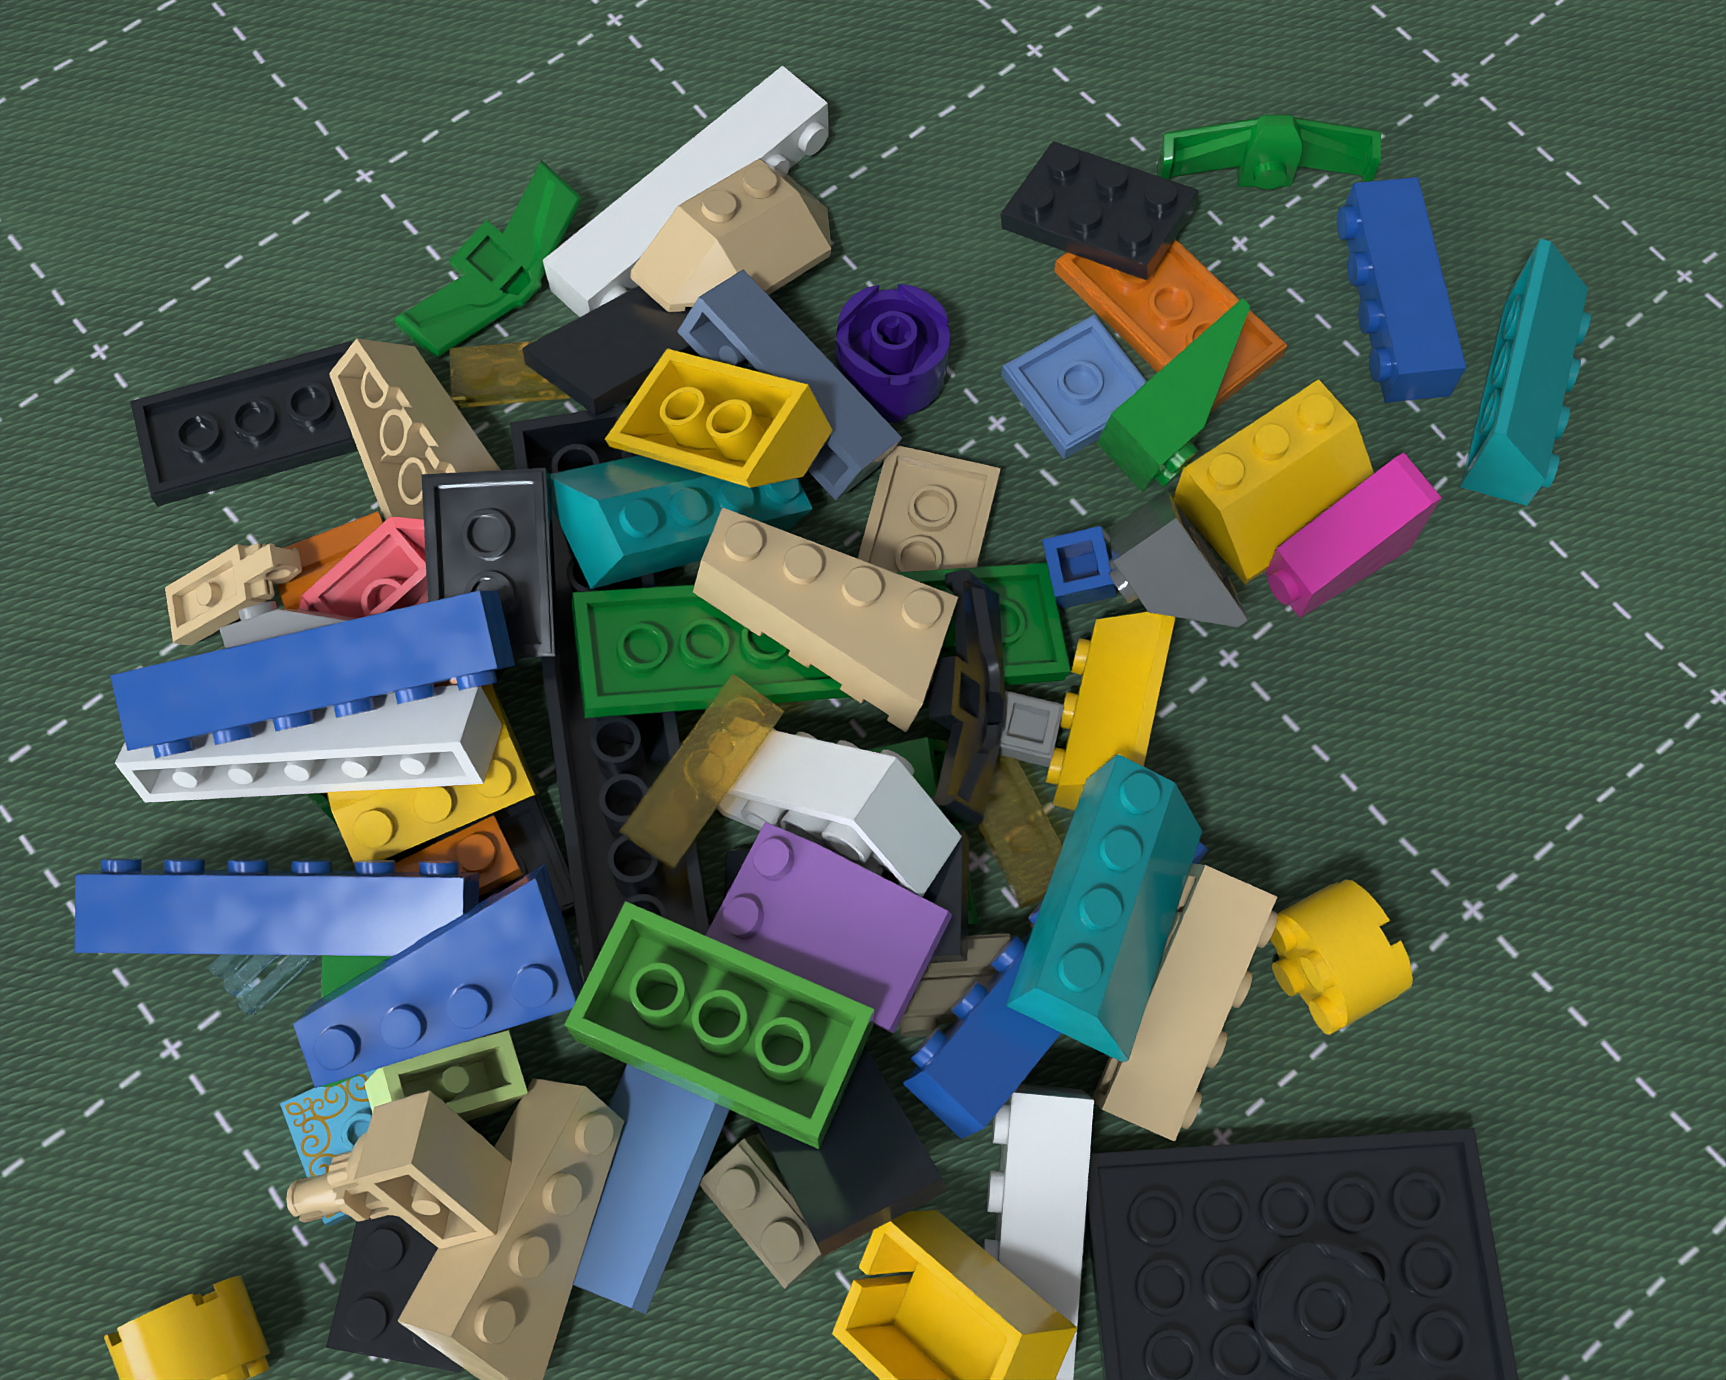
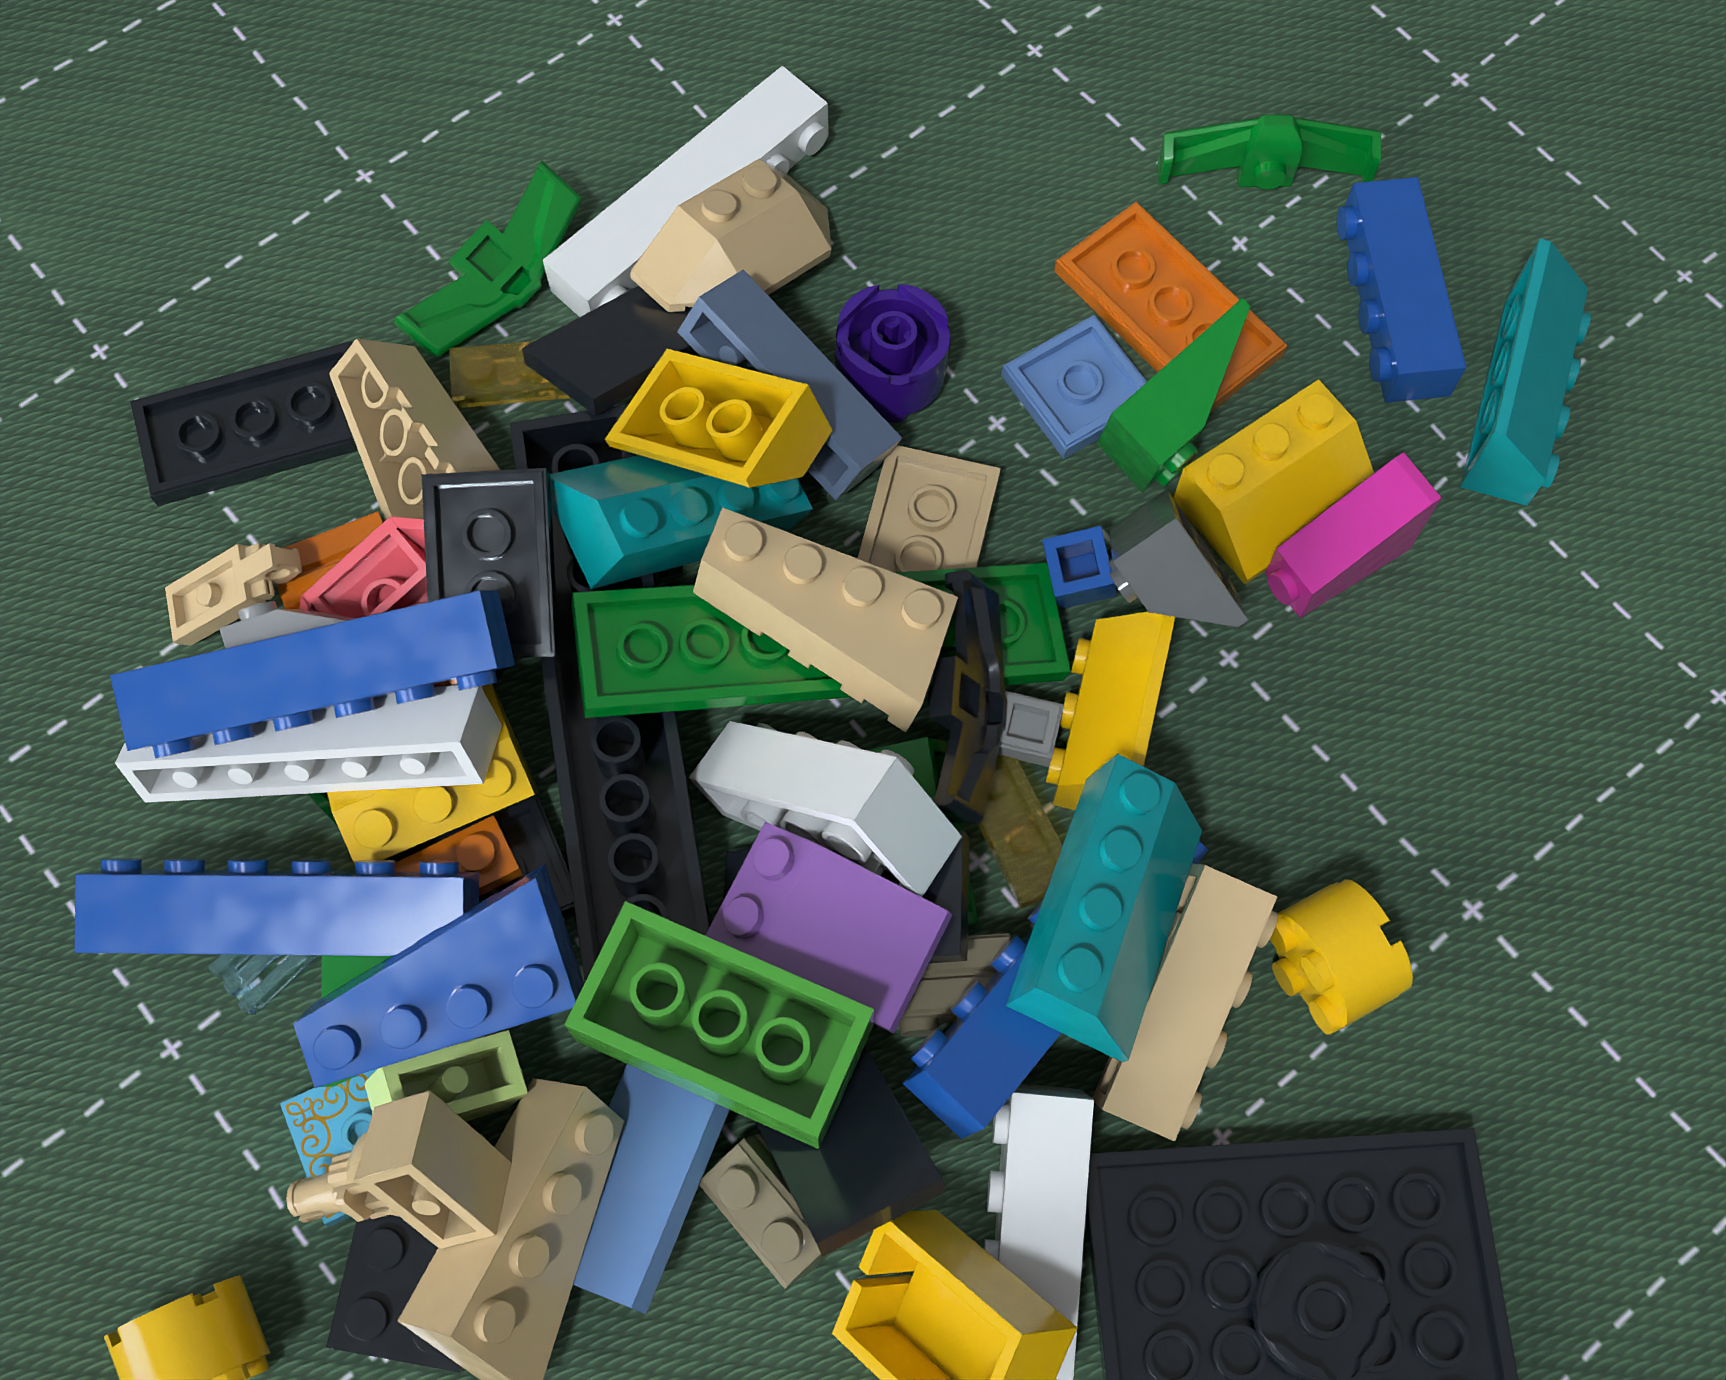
clear yellow plate [619,674,784,868] -> none
black plate [1000,141,1198,280] -> none

